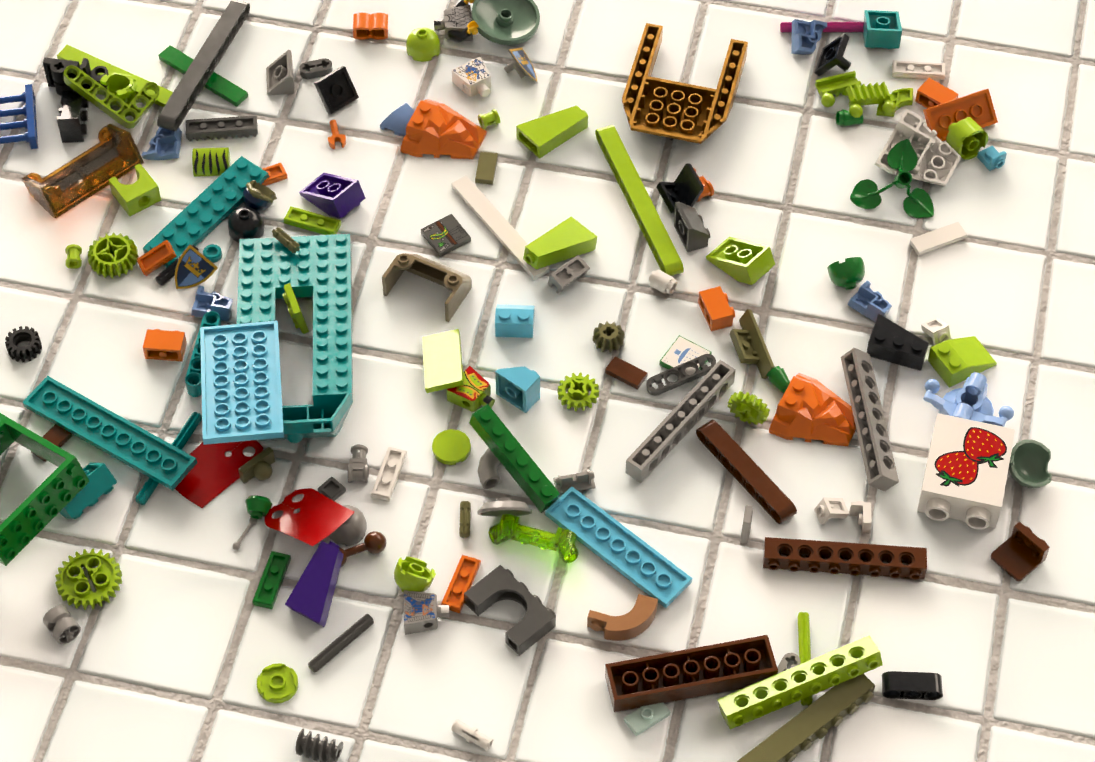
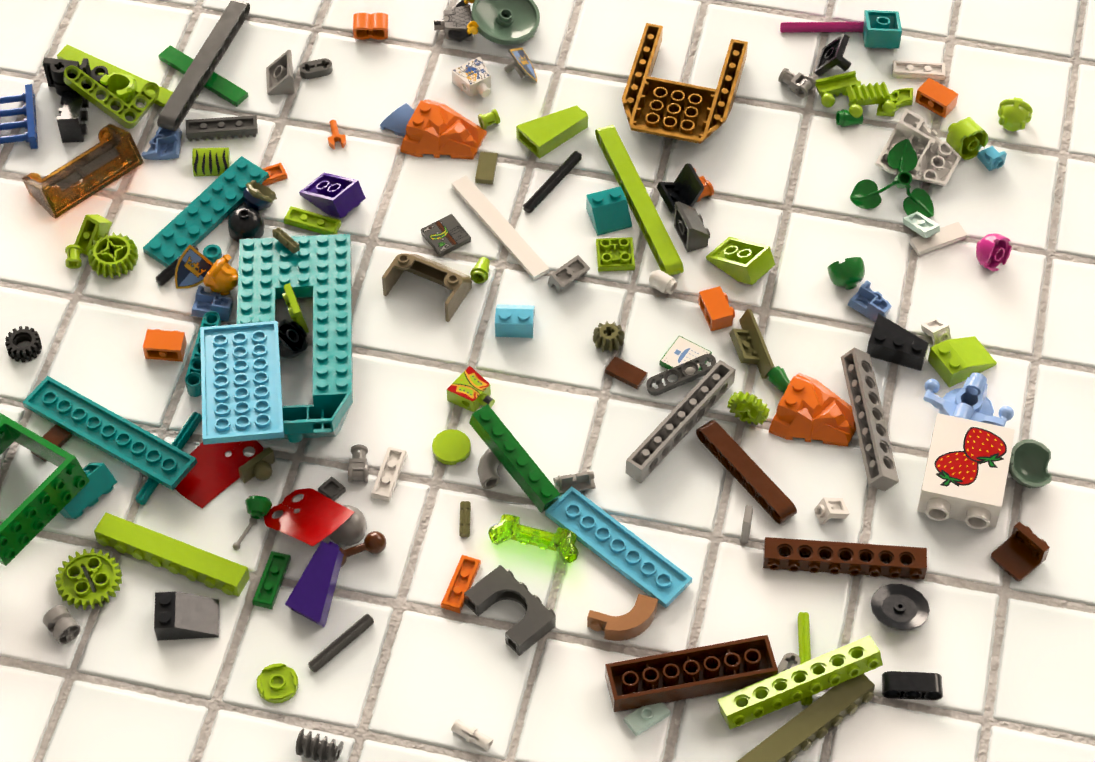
lime piece [108,163,161,216] -> none
orange tile [137,240,176,276] -> none
black tile [314,66,359,114] -> none
lime cylinder [394,556,436,593] -> none
light grey torso [404,590,450,635] -> none
lime cylinder [406,27,441,62] -> none
tile [422,329,464,393] -> none
light grey piece [477,497,532,517] -> none
medium azure slope [495,366,540,413] -> none
lime slope [523,216,598,270] -> none
lime gear [557,372,599,412] -> none
medium blue slope [791,19,827,55] -> none
white bracket [849,501,872,533] -> none
orange plate [923,88,998,141] -> none
none -> lime slope [74,214,112,256]
none -> lime brick [94,512,250,597]
none -> slope [154,592,220,641]
none -> light orange helmet [203,254,238,295]
none -> black cylinder [278,319,308,358]
none -> lime cone [470,257,490,284]
none -> black axle [523,151,582,213]
none -> teal slope [586,186,632,236]
none -> lime tile [596,237,635,272]
none -> light grey connector [778,68,816,98]
none -> black piece [870,584,930,630]
none -> light aqua plate [903,211,940,238]
none -> dark pink cylinder [976,233,1012,272]
none -> lime helmet [997,97,1033,132]

